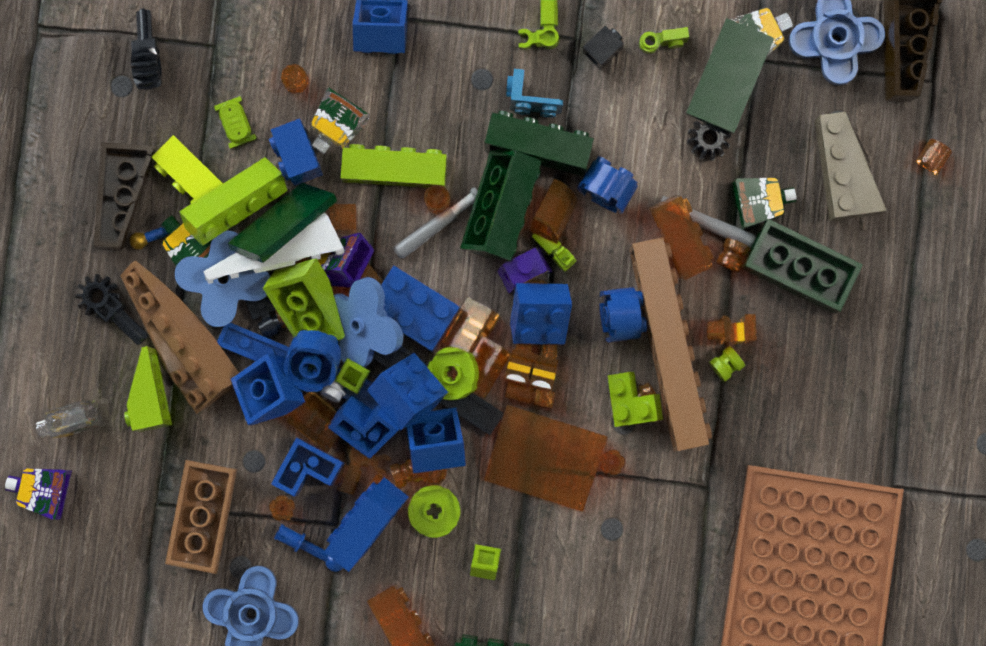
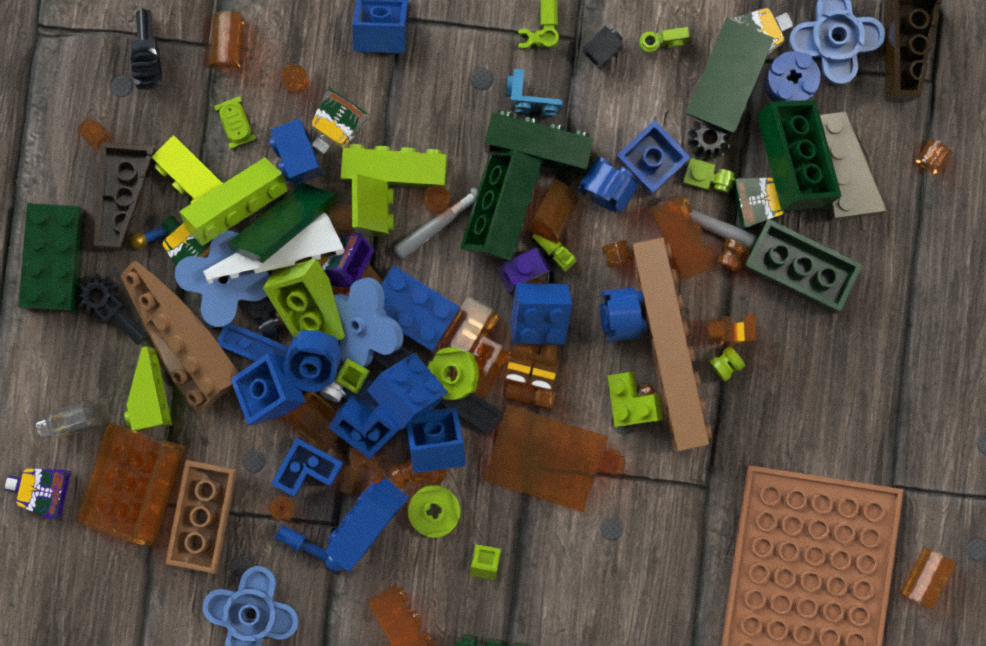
none -> dark green brick [18,203,86,313]
none -> clear orange slope [76,422,185,547]
none -> clear orange brick [77,118,112,150]
none -> clear orange brick [209,11,244,68]
none -> lime slope [352,174,394,237]
none -> clear orange wheel [602,240,632,268]
none -> blue brick [615,120,691,197]
none -> lime plate [683,158,735,194]
none -> dark green brick [756,100,842,211]
none -> brick [764,51,820,102]
none -> clear orange brick [900,547,957,610]

